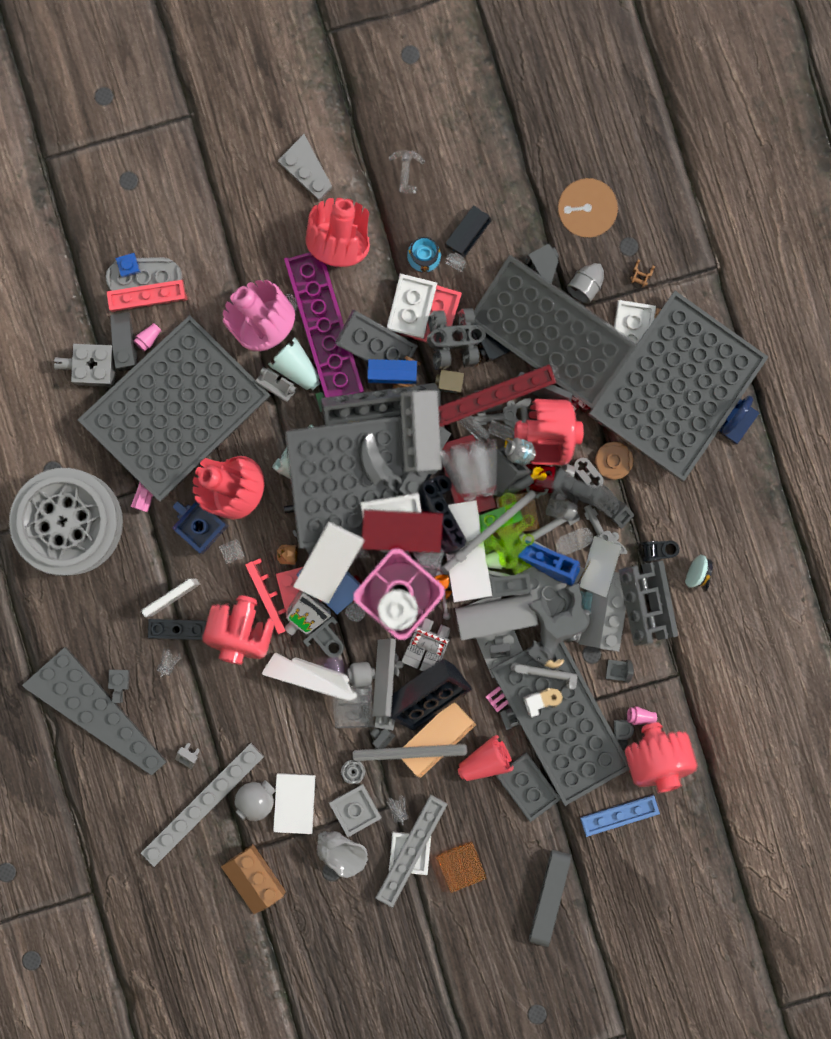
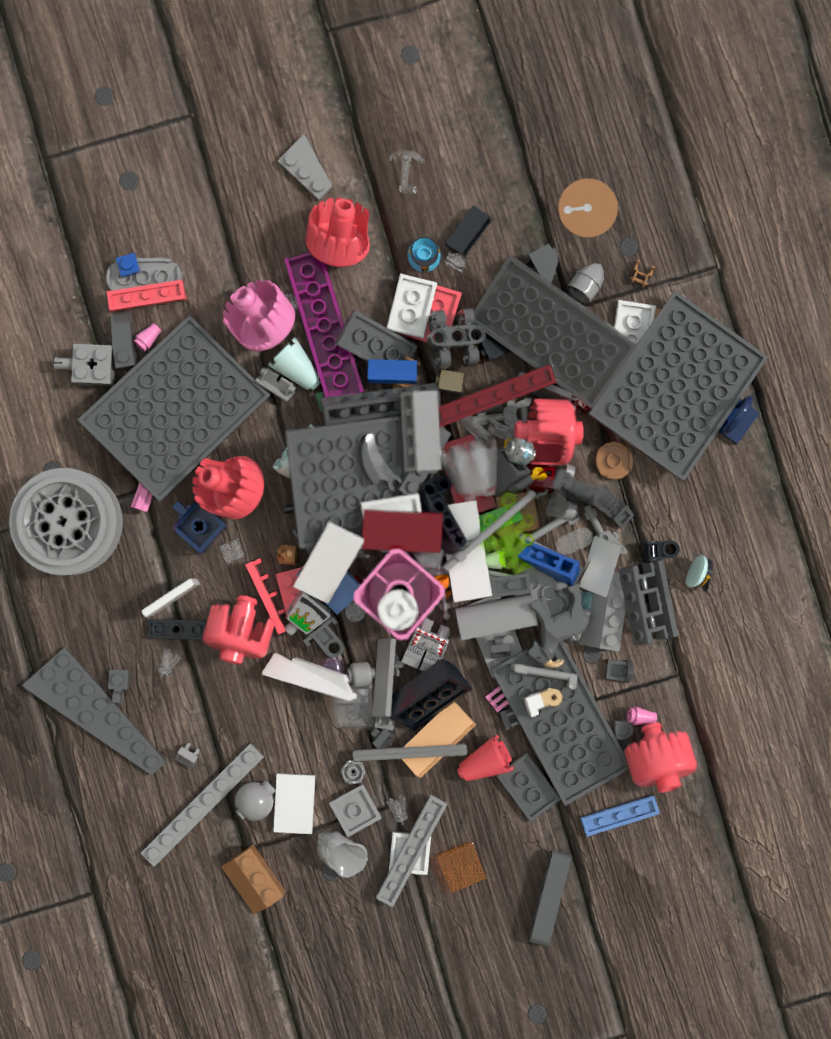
light grey beam [573,458,604,489] -> none

